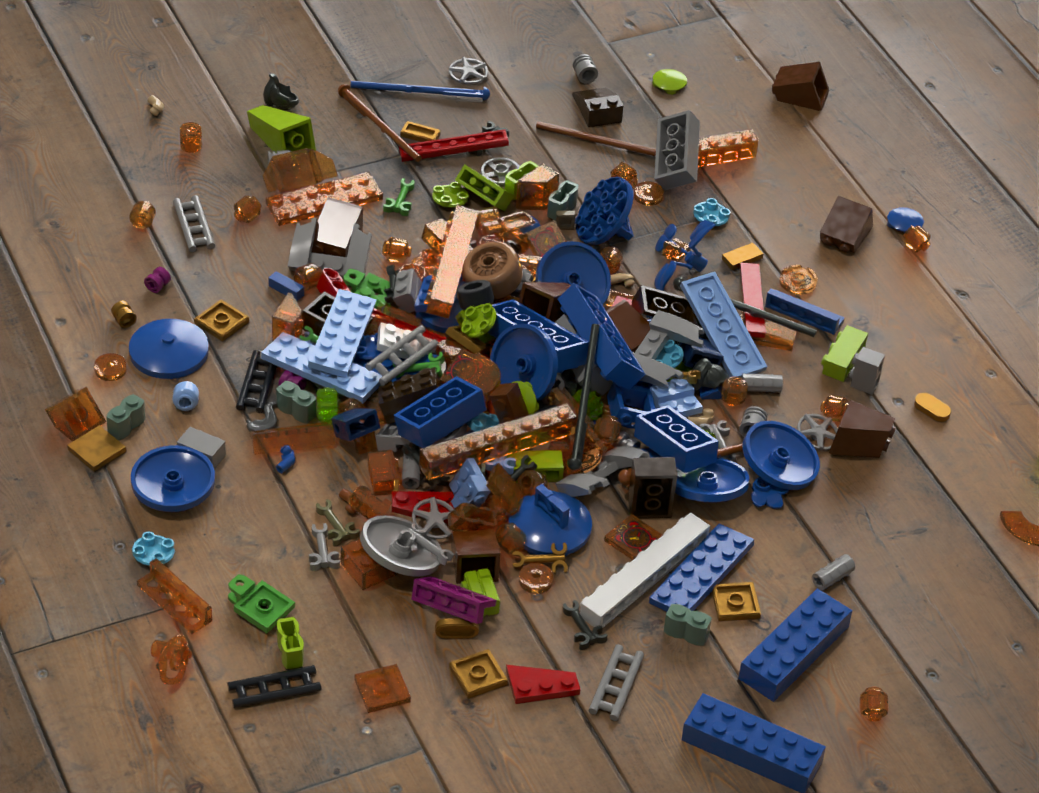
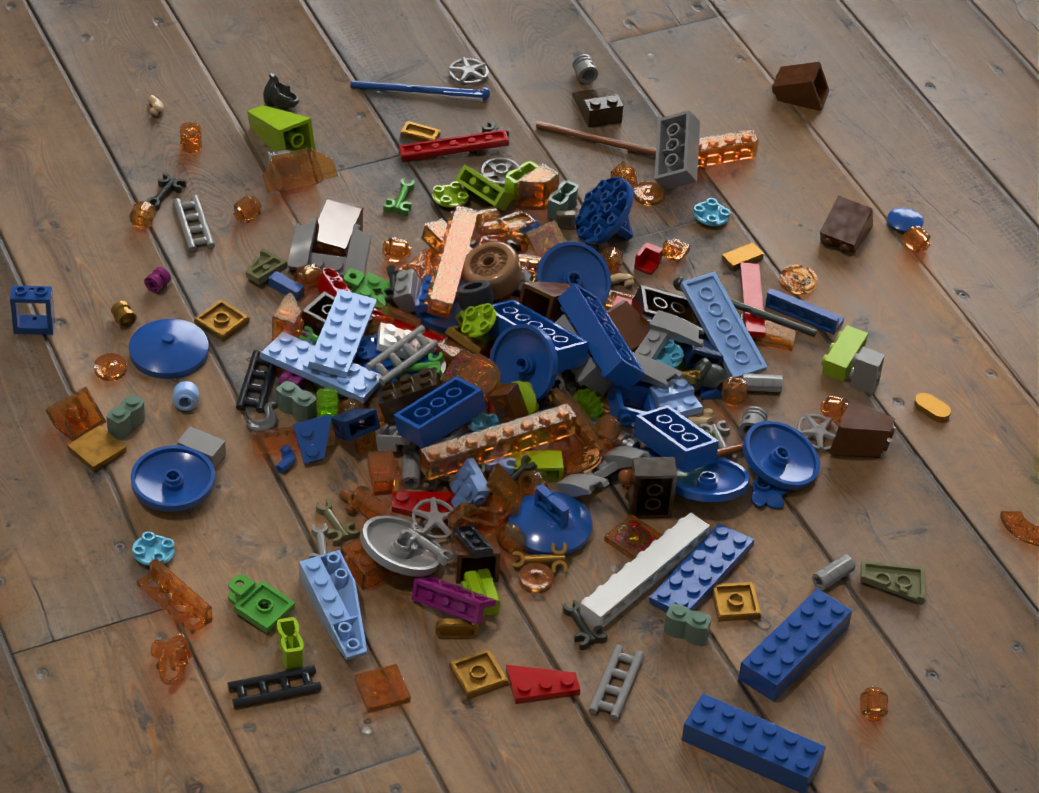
clear orange plate [266,172,383,226] -> none
dark orange bar [338,84,422,162] -> none
pearl dark grey bar [567,324,599,470] -> none
lime dish [652,69,687,95] -> none
blue plant [655,220,716,291] -> none
none -> blue window [10,286,55,335]
none -> pearl dark grey bar [146,173,186,211]
none -> olive wing [246,248,288,285]
none -> blue wing [292,414,332,464]
none -> light blue wedge [299,550,367,660]
none -> black tile [453,524,493,559]
none -> red panel [634,242,663,275]
none -> olive wing [860,560,925,604]

